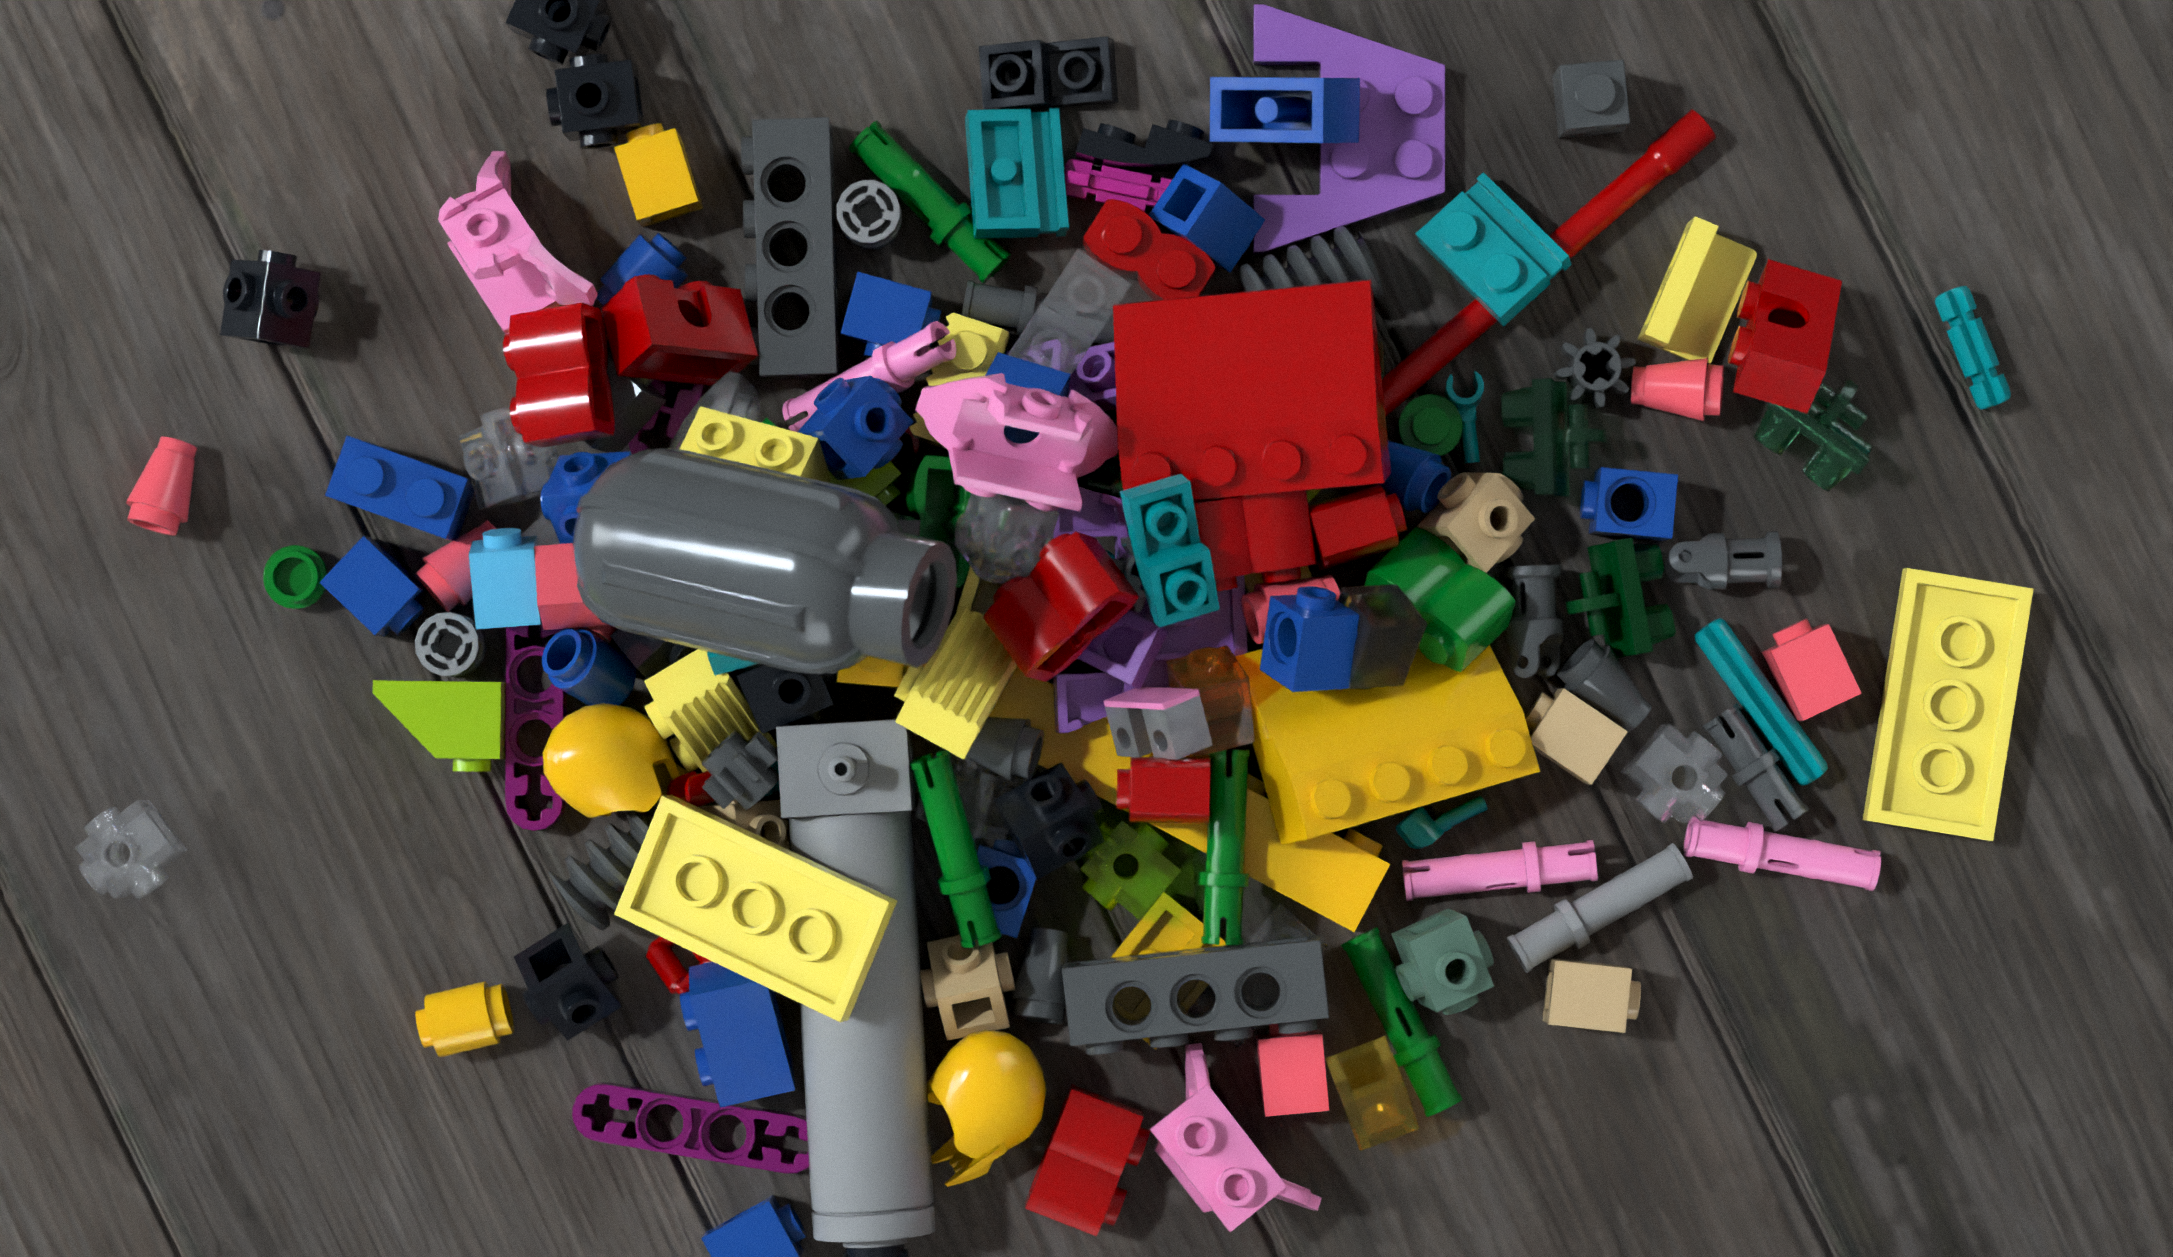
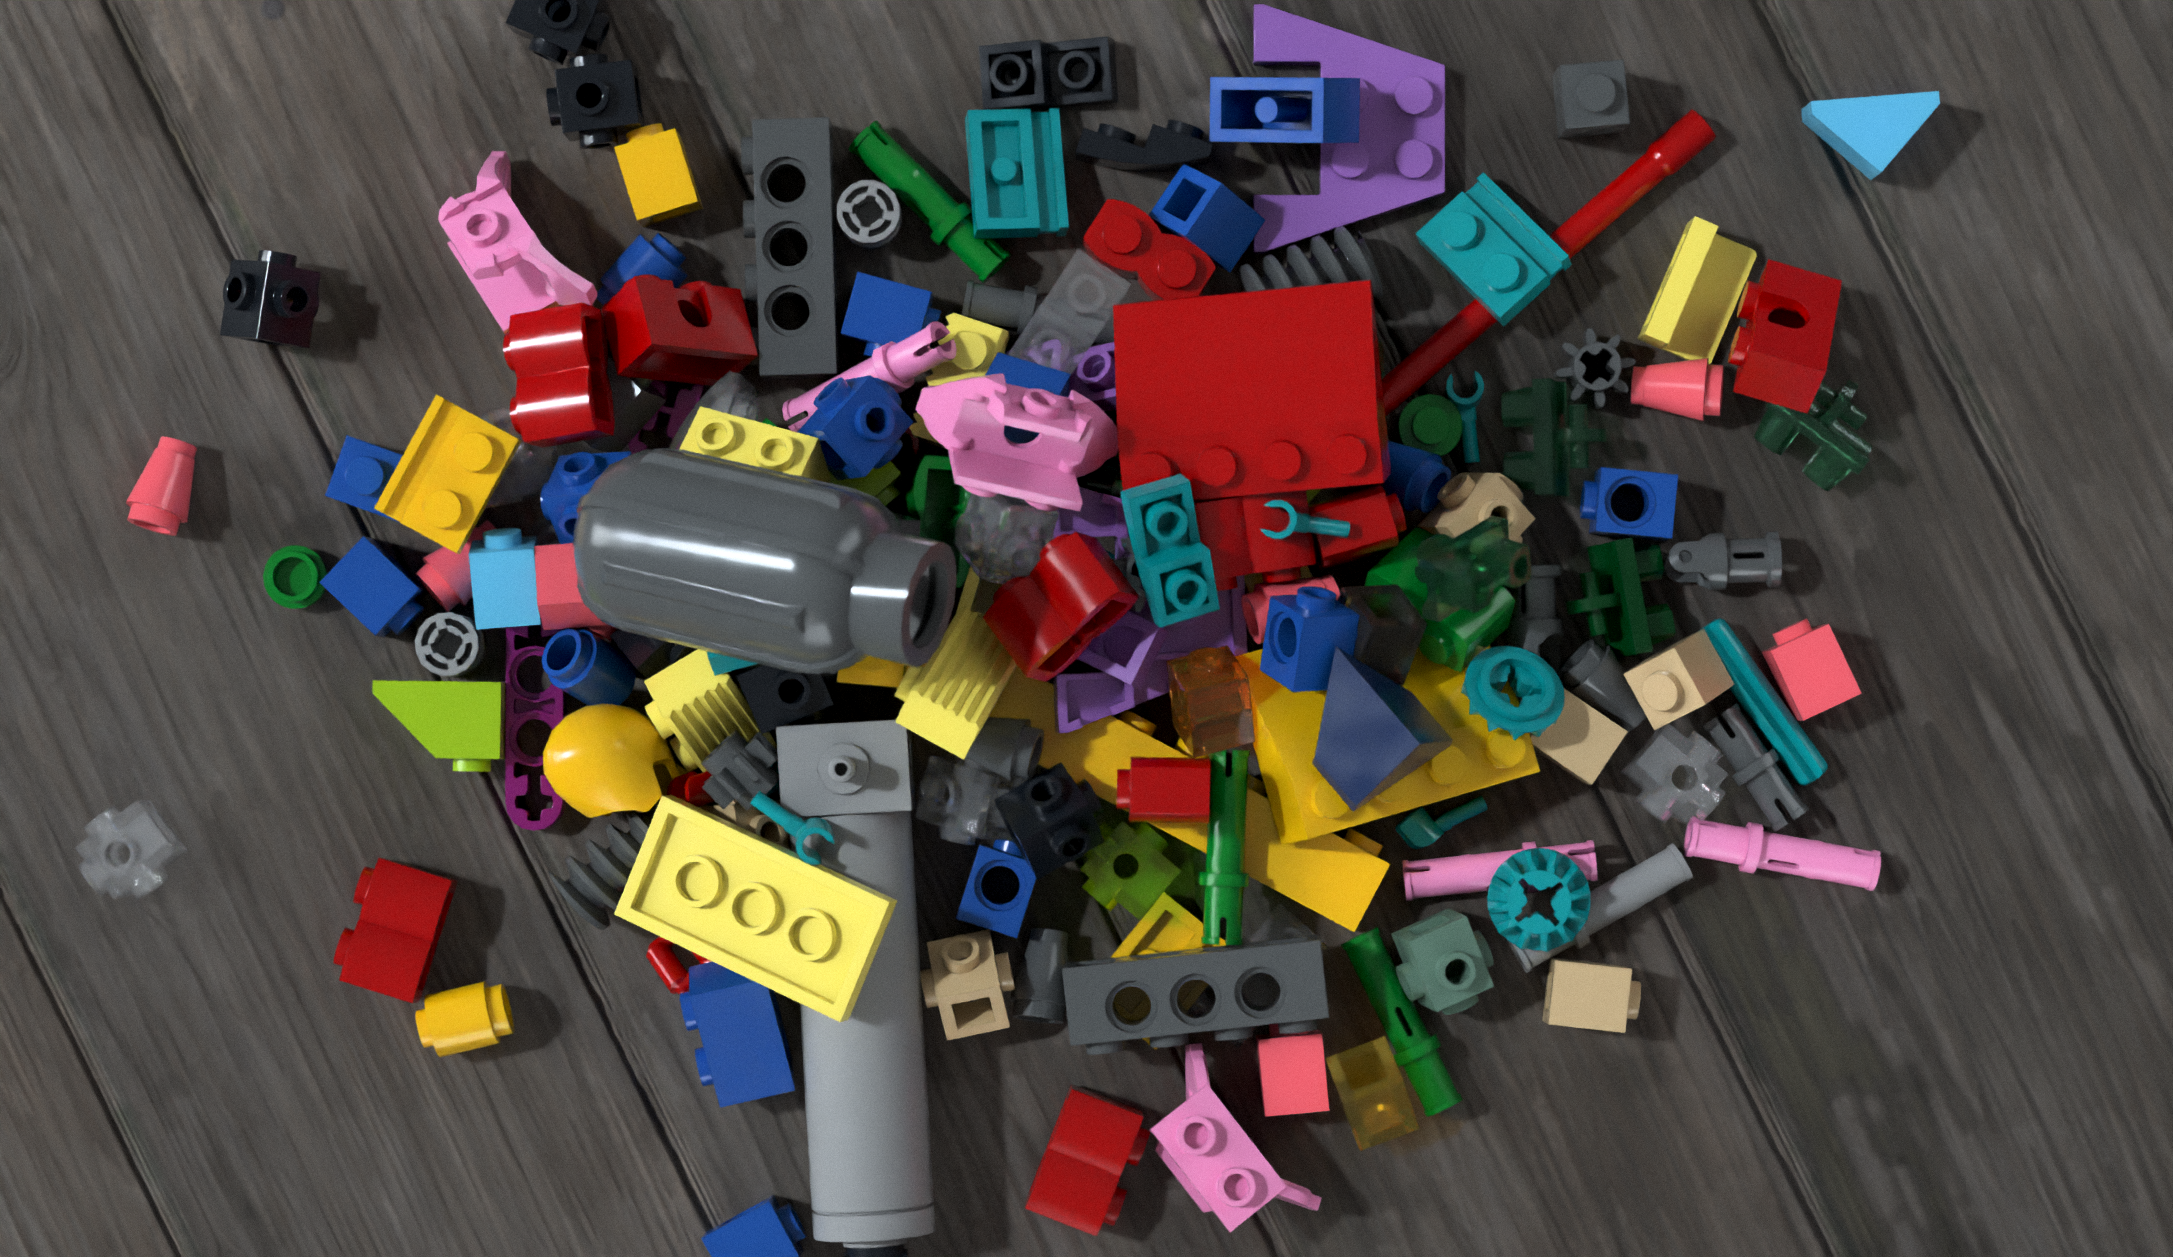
black brick [514,923,622,1041] -> none
magenta beam [572,1082,809,1173] -> none
green pin [909,750,1002,948] -> none
yellow helmet [927,1030,1046,1187] -> none
dark pink axle [1064,158,1172,212] -> none
flat silver piece [1103,687,1213,760] -> none
light yellow plate [1863,568,2034,841] -> none
teal axle [1935,286,2011,409] -> none
none -> red brick [334,858,458,1004]
none -> yellow plate [374,394,522,554]
none -> teal hand [750,791,835,865]
none -> teal hand [1260,500,1350,539]
none -> dark blue slope [1312,646,1453,812]
none -> clear green hips [1415,515,1532,622]
none -> teal gear [1461,646,1565,741]
none -> teal gear [1487,848,1591,952]
none -> tan brick [1623,628,1735,730]
none -> medium azure slope [1801,91,1940,180]

